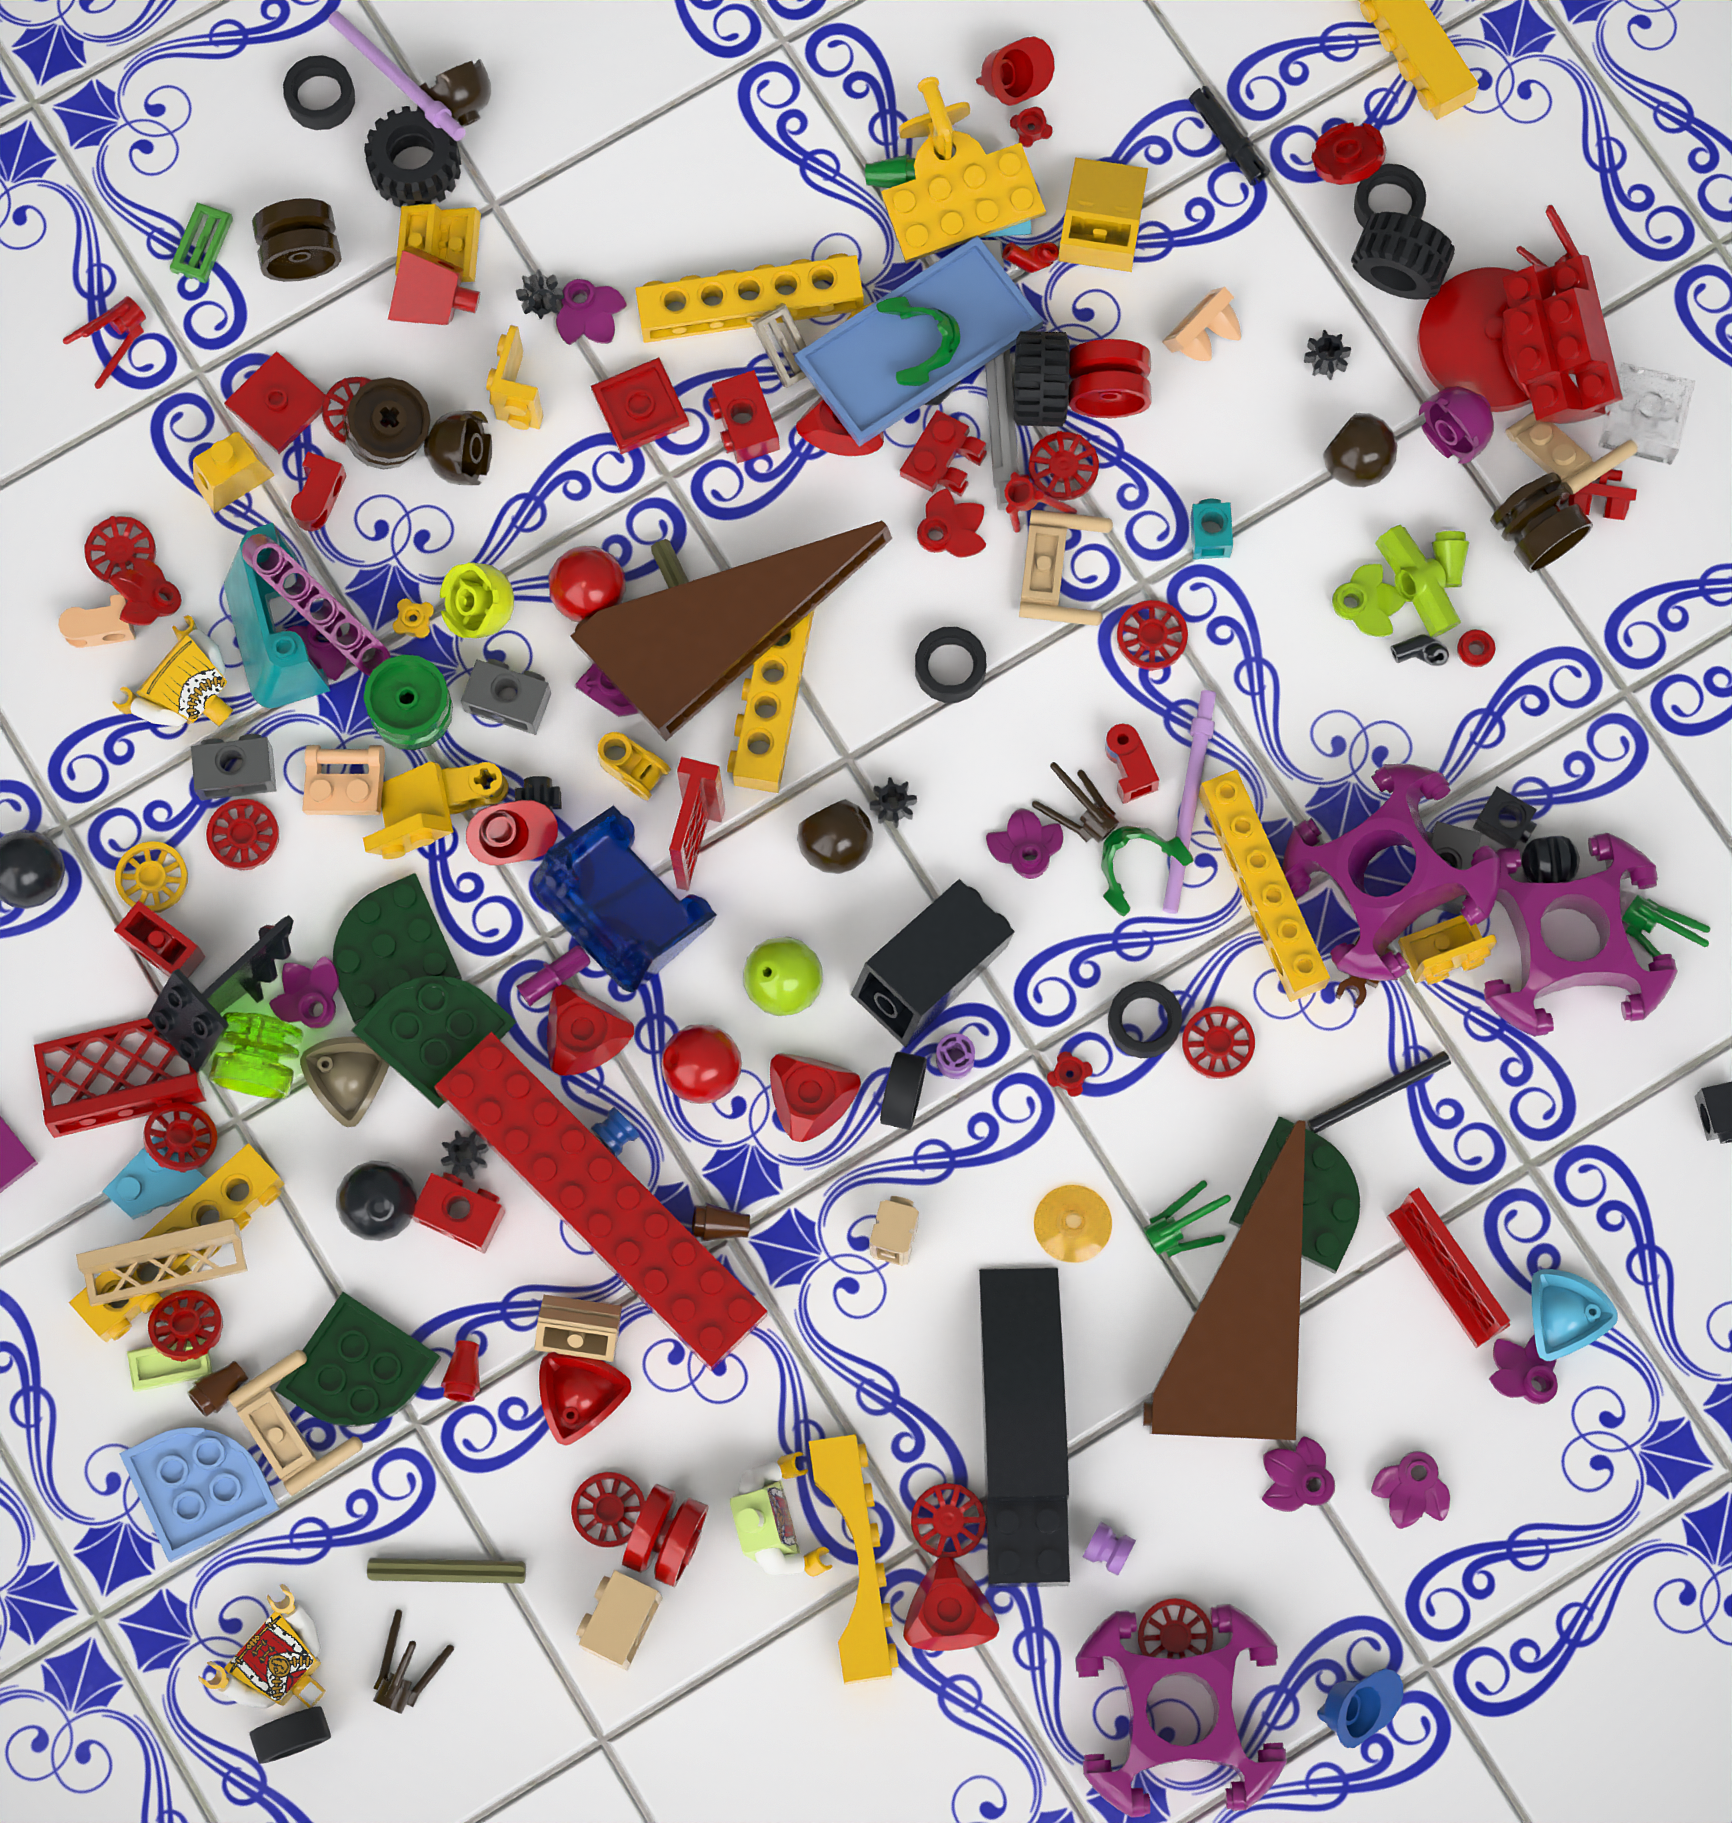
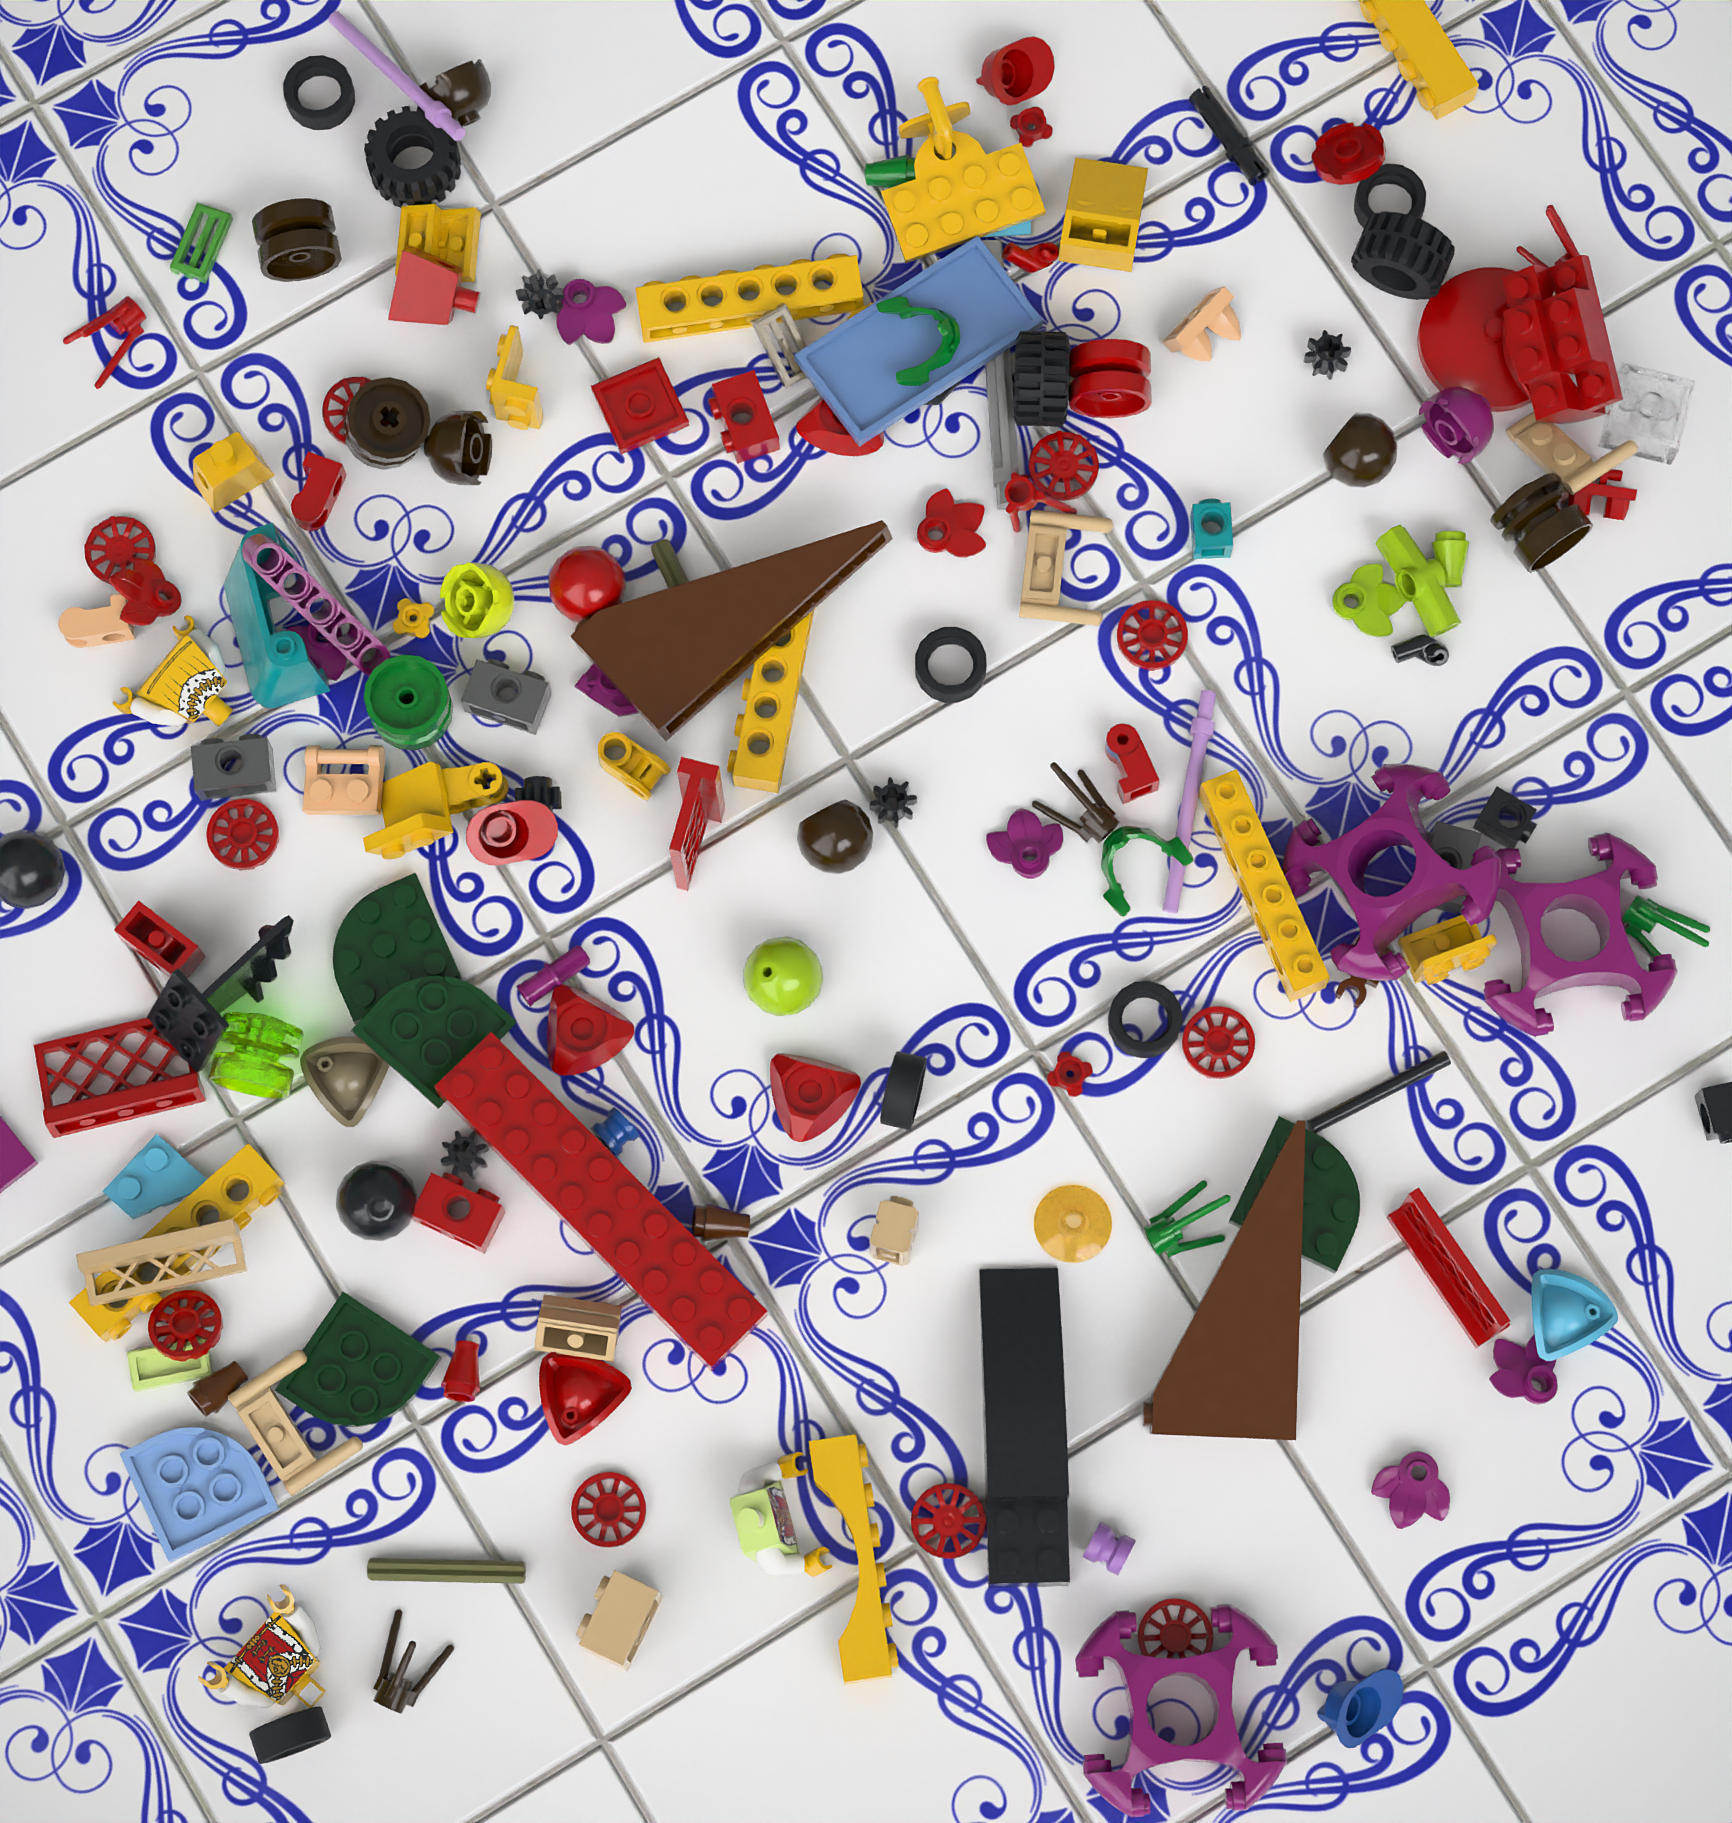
yellow wheel [115,841,188,913] -> none
red wheel [143,1102,218,1173] -> none
red plate [224,351,331,454] -> none
magenta plate [269,956,339,1029] -> none
clear blue windscreen [532,805,717,992] -> none
red wheel [622,1483,709,1588] -> none
red piece [661,1024,742,1104] -> none
black slope [851,879,1015,1048] -> none
red plate [900,410,987,497] -> none
red hat [903,1557,999,1651] -> none
medium lavender wheel [936,1033,975,1079] -> none
magenta plate [1262,1436,1335,1512] -> none
red plate [1457,629,1496,667] -> none
black piece [1521,836,1580,883] -> none

